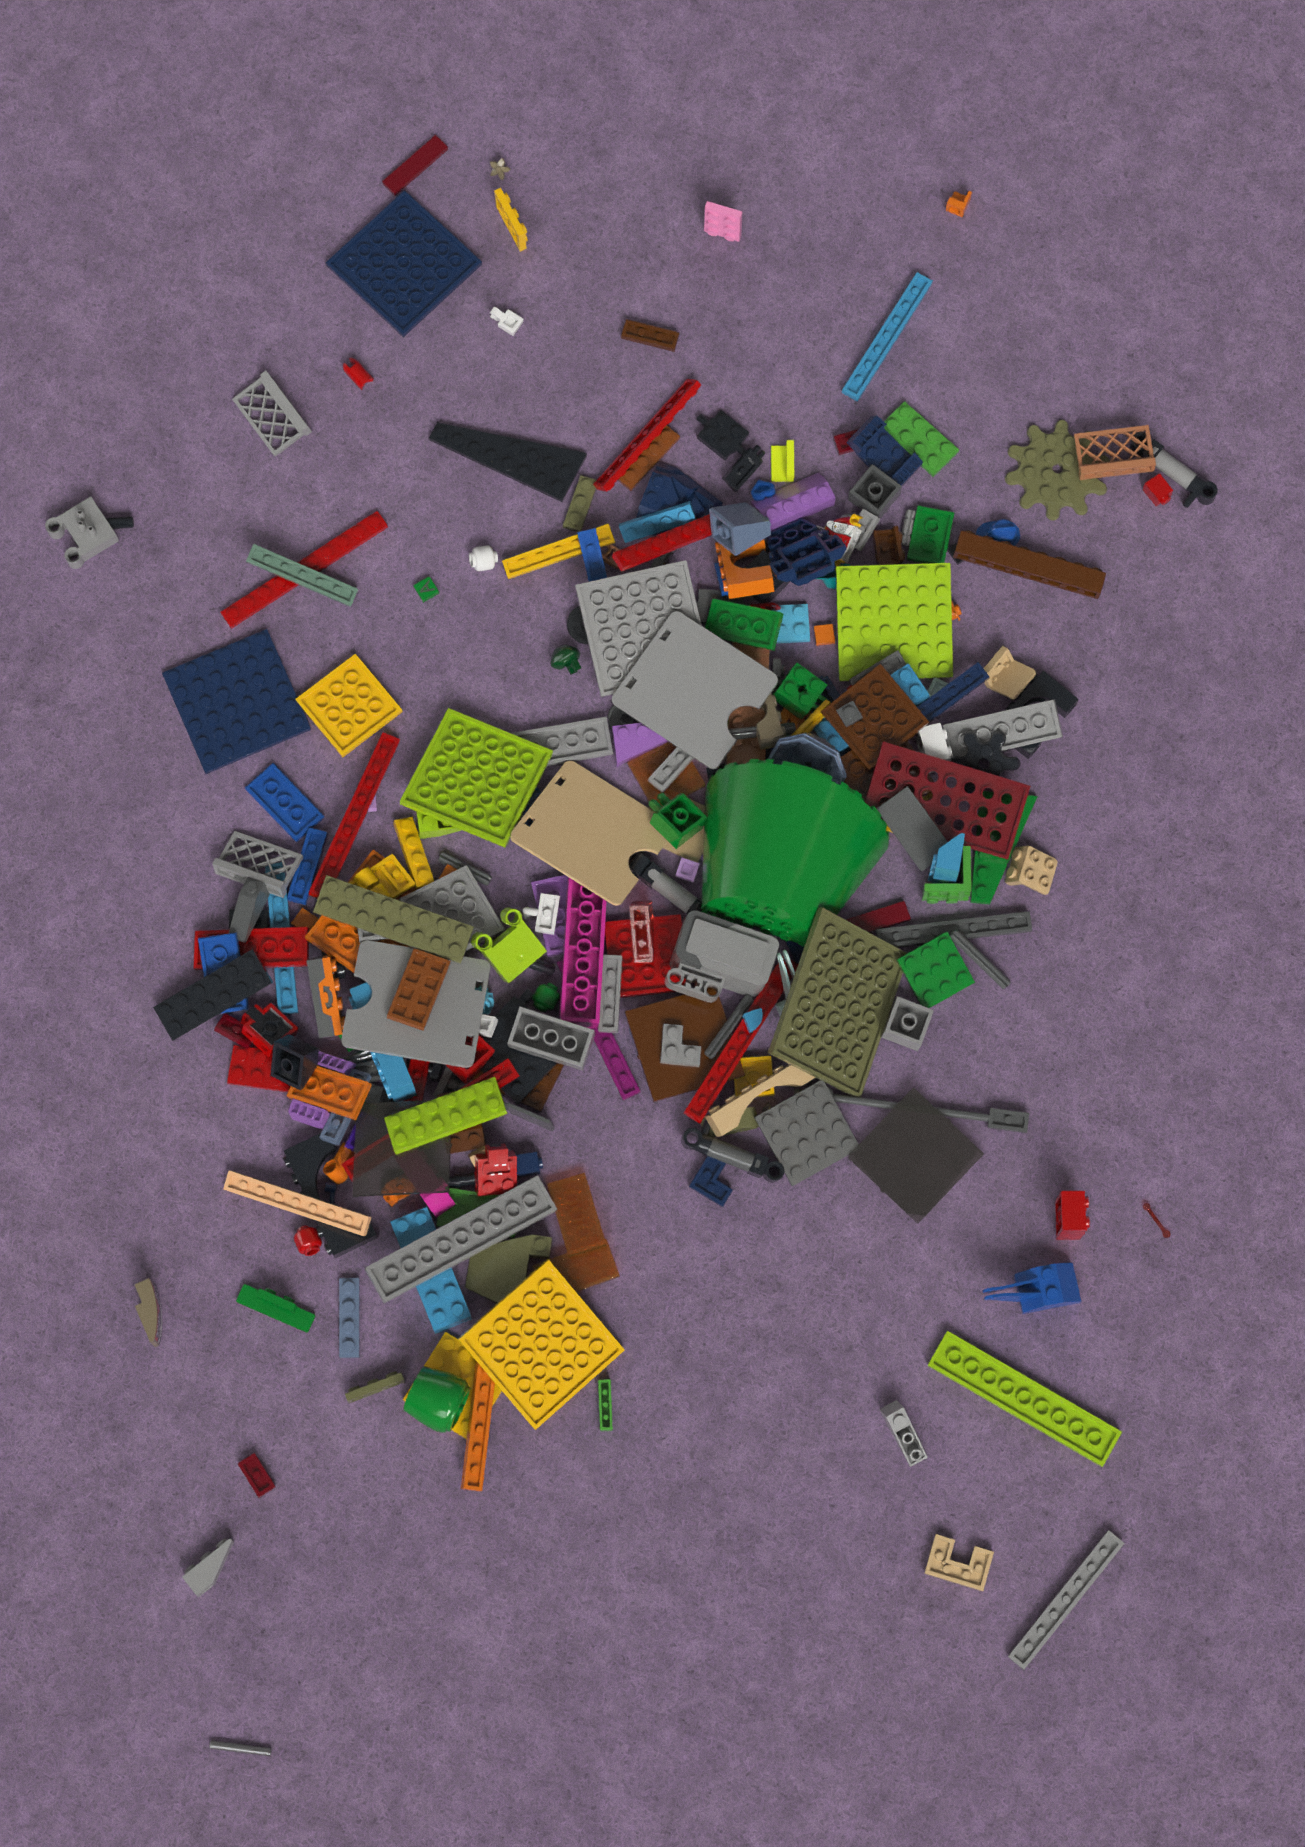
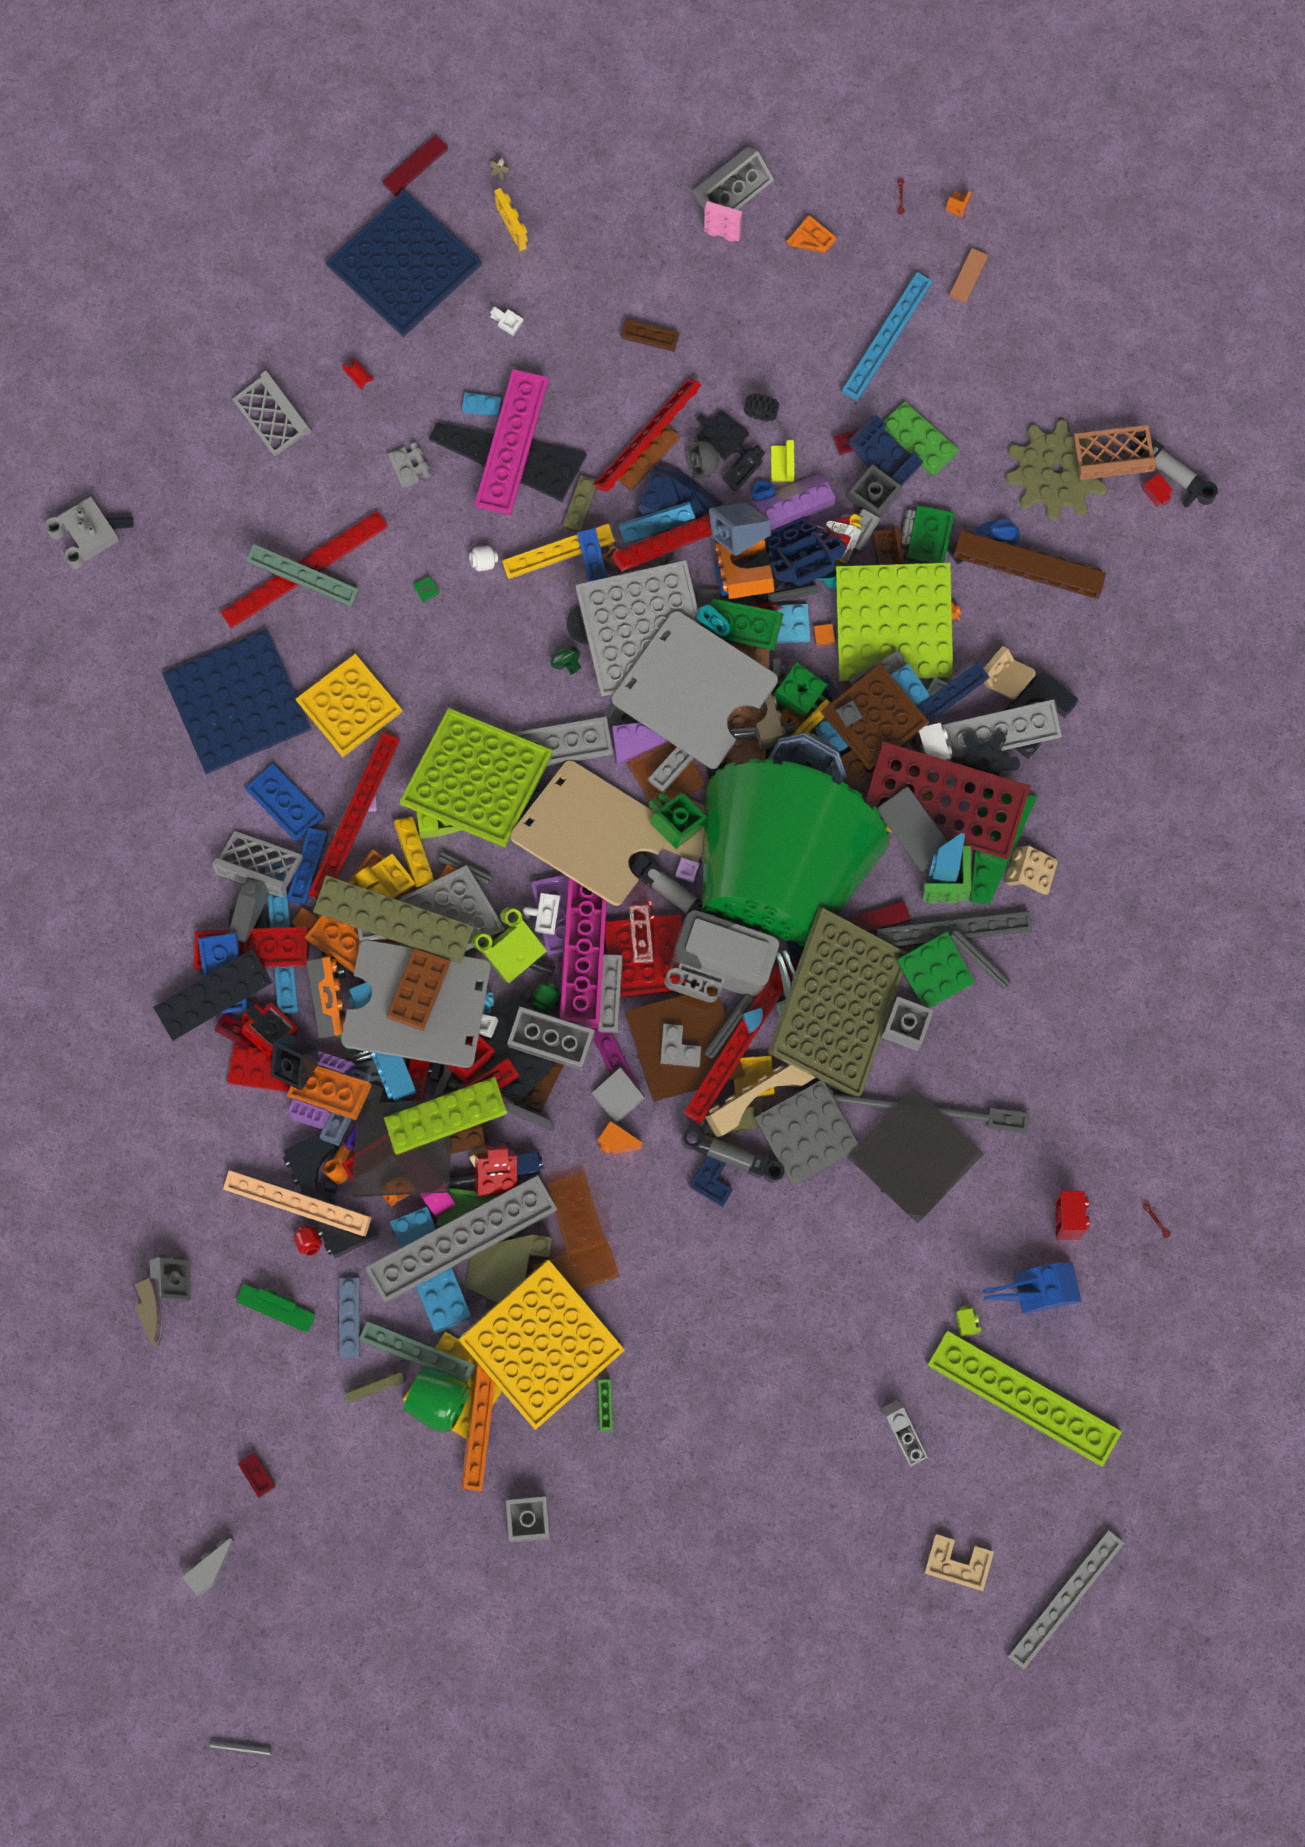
none -> dark grey plate [150,1255,191,1301]
none -> sand green plate [359,1321,475,1383]
none -> light grey plate [387,442,431,488]
none -> dark azure plate [462,392,502,417]
none -> dark pink plate [475,369,549,516]
none -> light grey brick [506,1497,550,1543]
none -> light grey tile [592,1068,646,1123]
none -> orange slope [597,1121,643,1155]
none -> dark grey cylinder [686,441,720,479]
none -> light grey slope [692,147,774,210]
none -> teal plate [696,605,730,638]
none -> black tyre [744,393,780,421]
none -> dark grey axle [768,583,818,603]
none -> orange wing [786,215,837,254]
none -> clear red hinge [897,178,905,215]
none -> nougat tile [949,248,989,304]
none -> lime brick [956,1305,981,1337]

